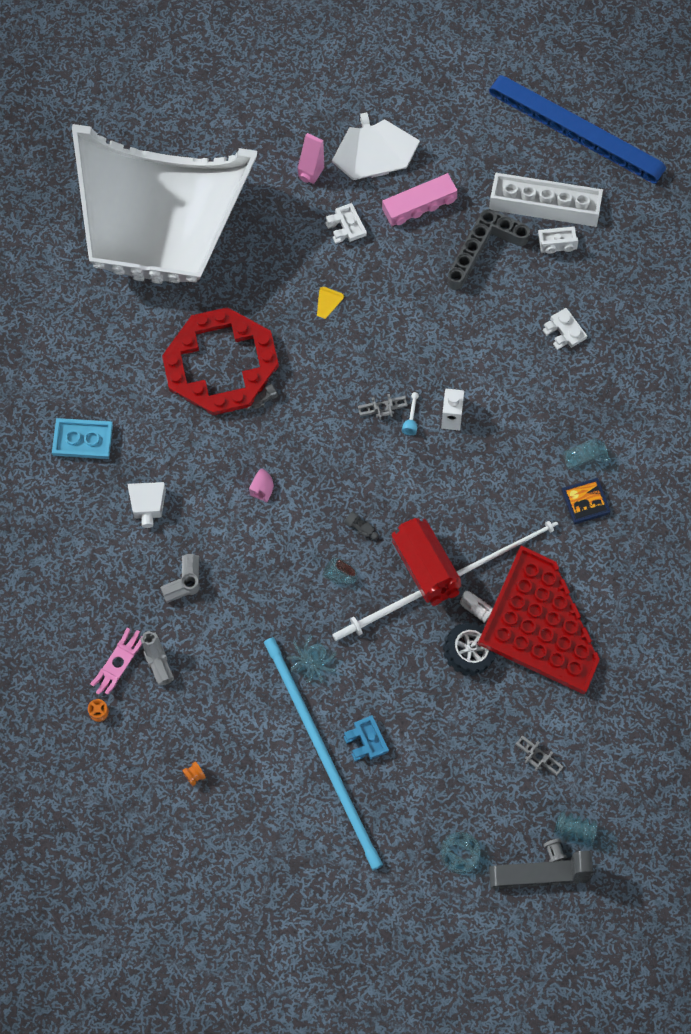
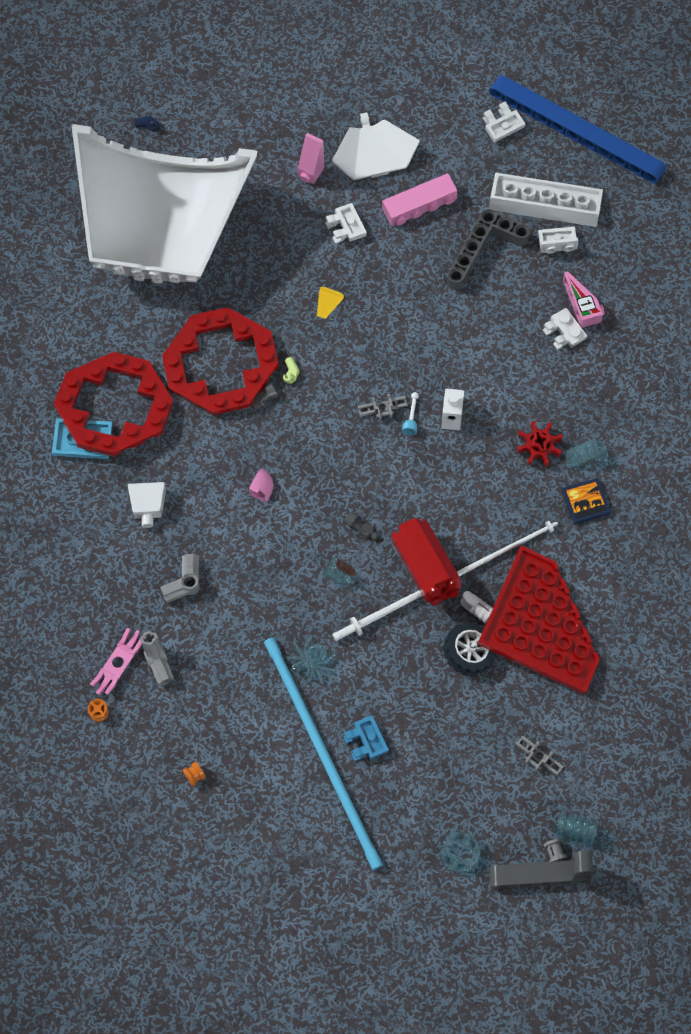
none -> red plate [54,352,173,457]
none -> dark blue arm [134,116,160,131]
none -> yellowish green arm [283,357,300,384]
none -> white plate [483,102,525,143]
none -> red gear [517,421,563,467]
none -> bright pink slope [563,272,605,328]

